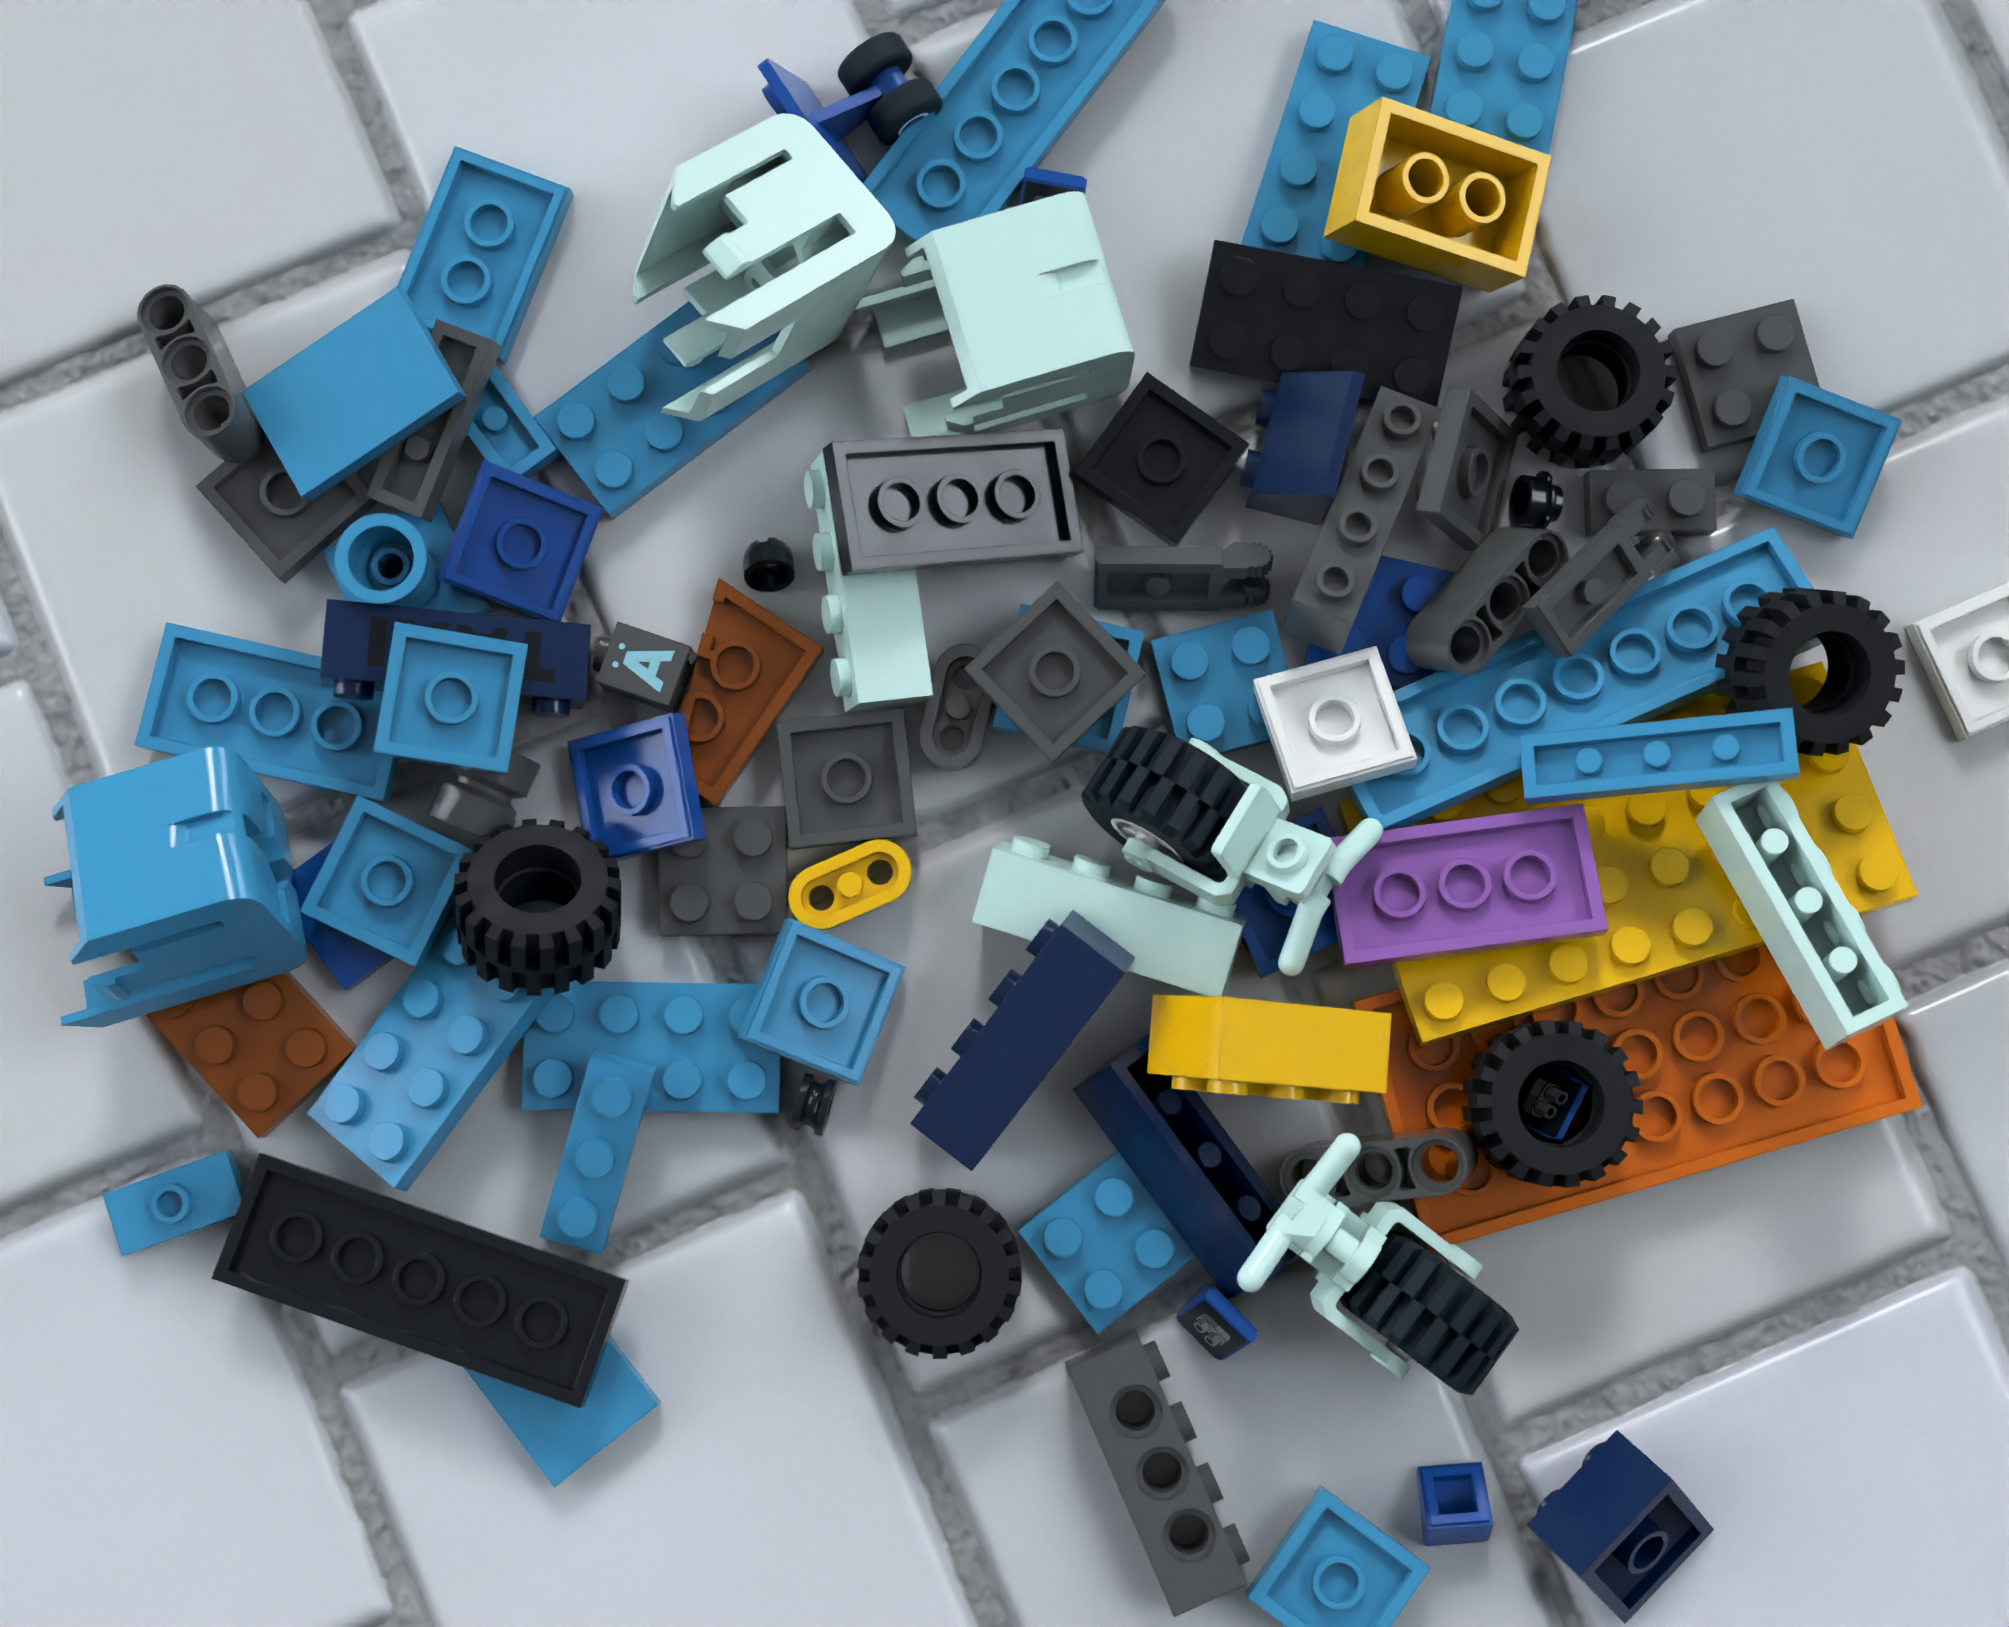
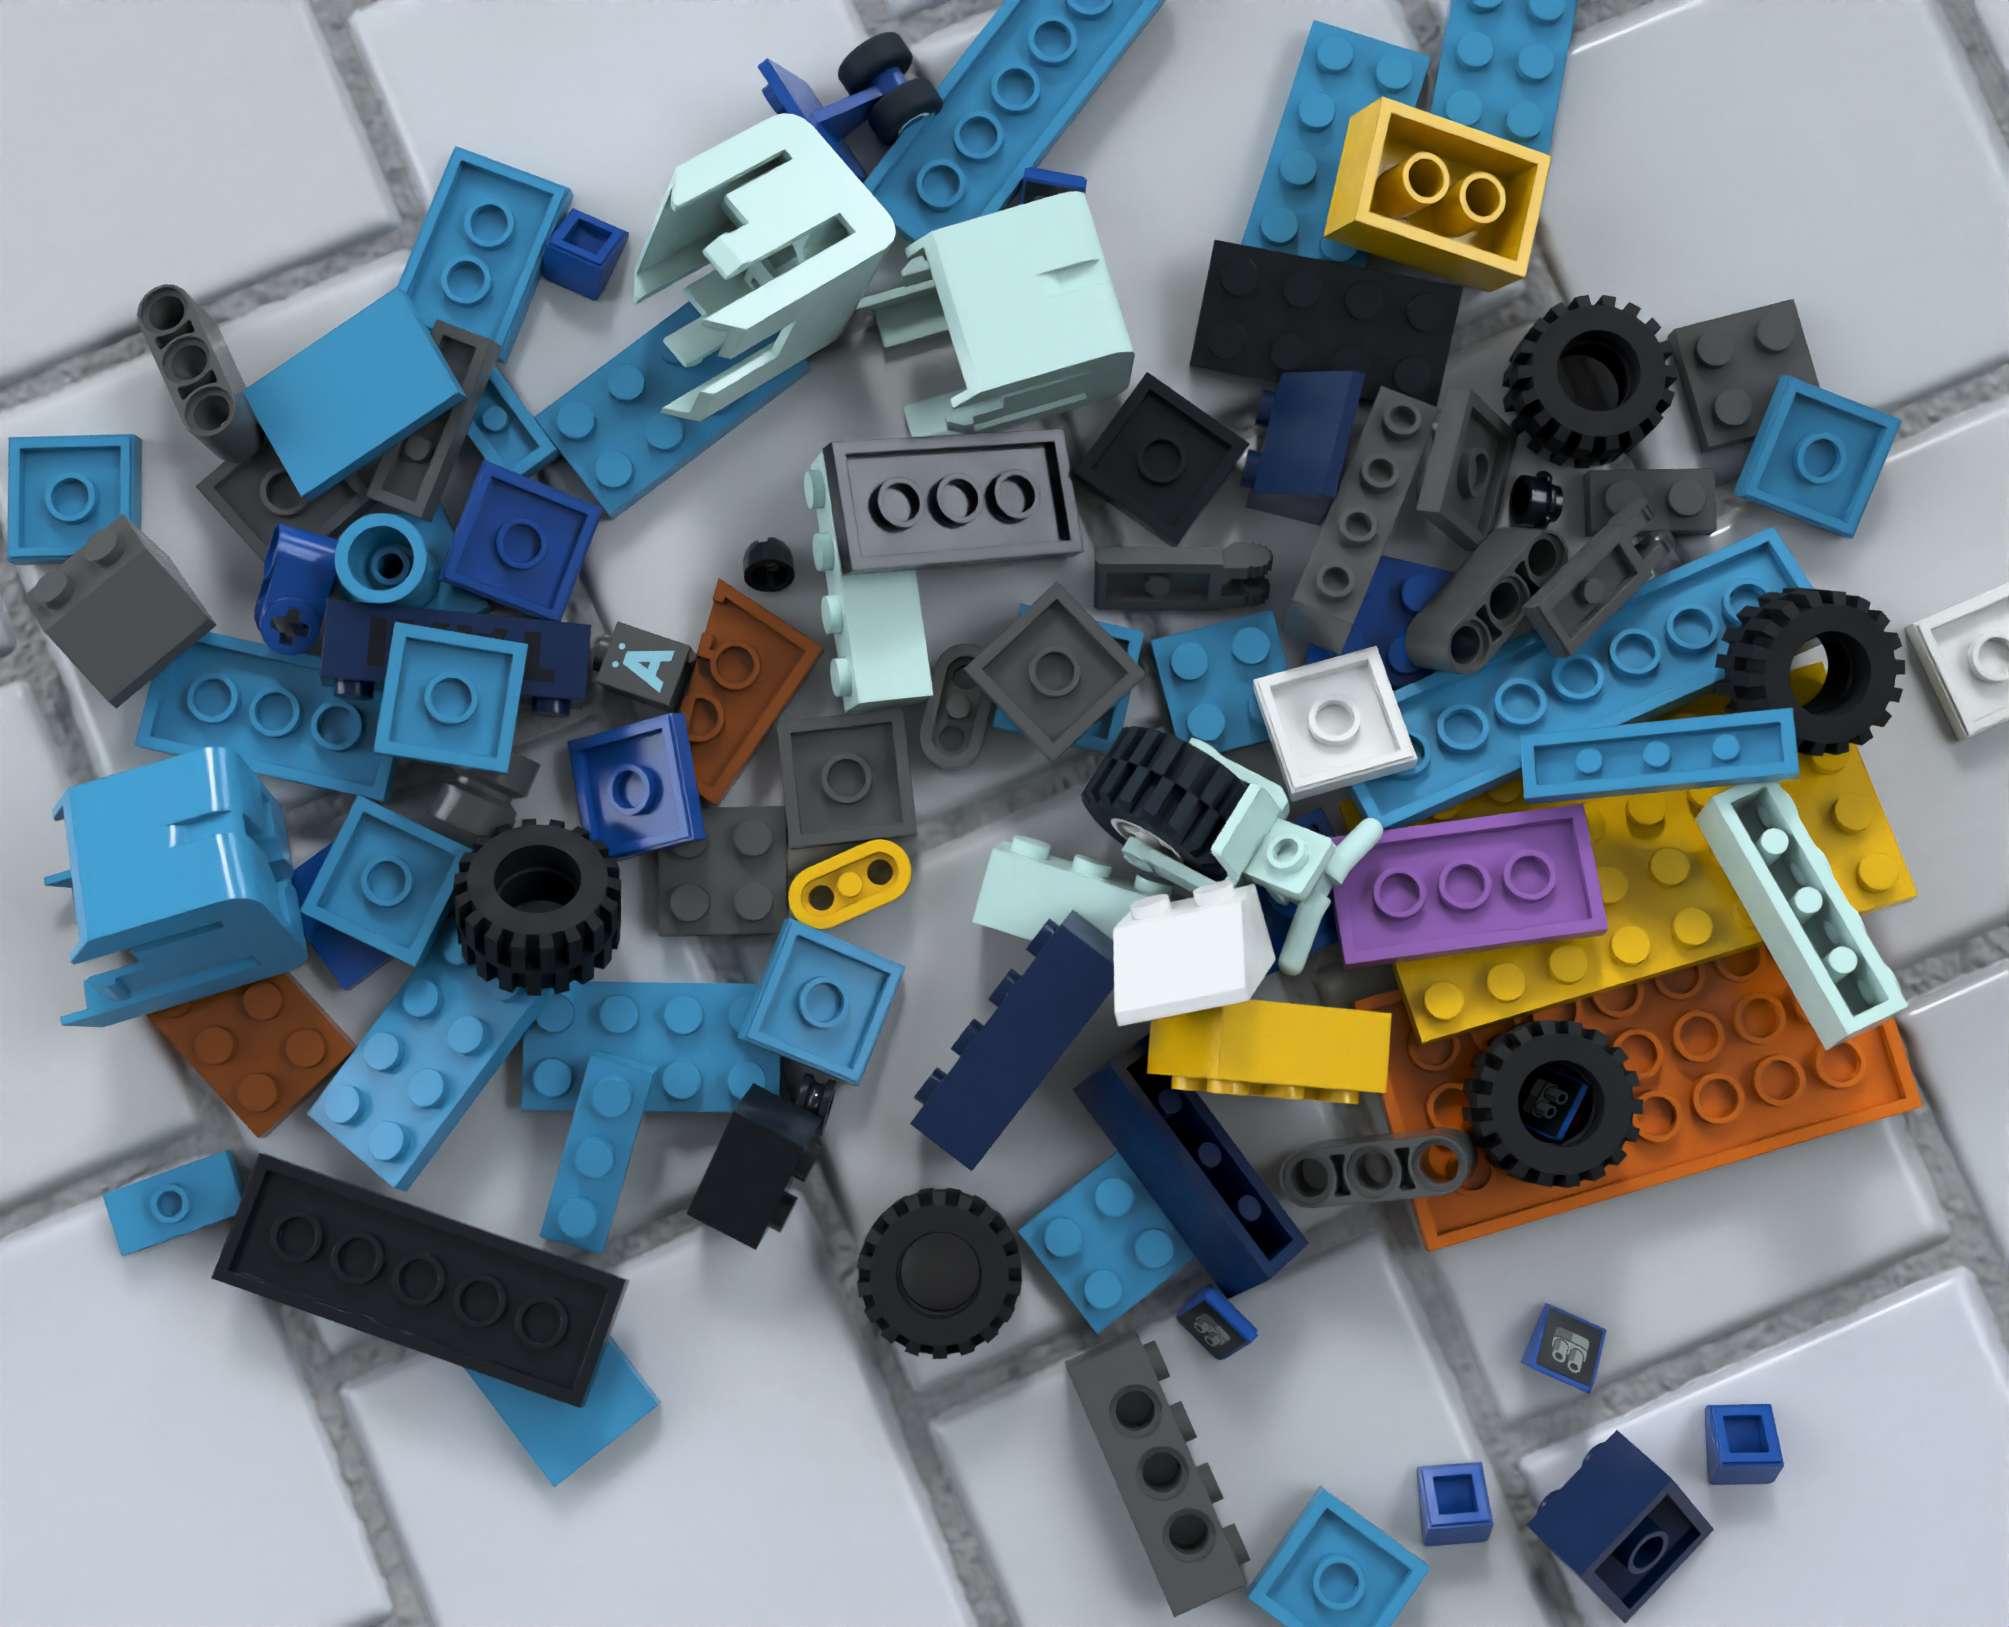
piece [1237,1133,1519,1395] -> none
none -> dark azure tile [7,434,142,565]
none -> dark grey slope [23,514,216,709]
none -> blue piece [254,523,339,655]
none -> blue slope [542,208,629,301]
none -> black brick [687,1083,823,1250]
none -> white slope [1113,880,1276,1026]
none -> slope [1521,1302,1607,1394]
none -> blue slope [1705,1404,1784,1485]

